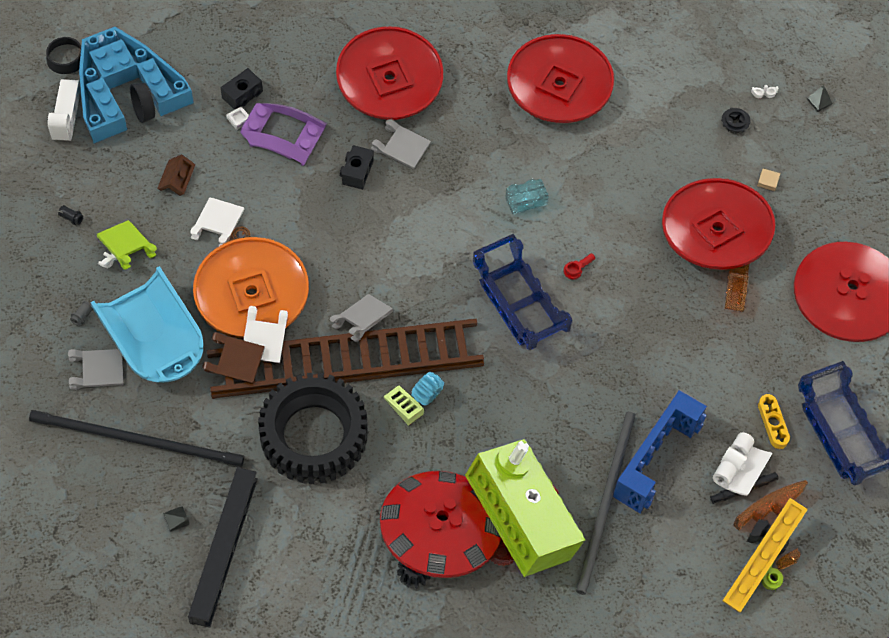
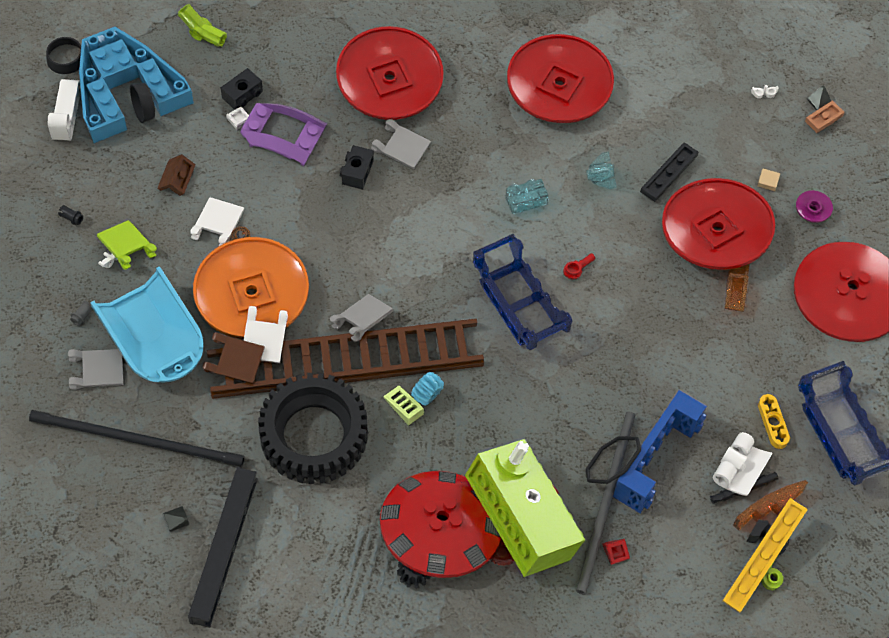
black gear [721,108,751,134] -> none
clear orange tile [776,548,801,570] -> none
none -> lime piece [178,4,227,47]
none -> clear light blue brick [586,152,617,189]
none -> black piece [586,436,641,484]
none -> red slope [602,539,630,565]
none -> black plate [640,142,699,202]
none -> magenta dish [796,190,833,223]
none -> nougat plate [805,100,845,133]

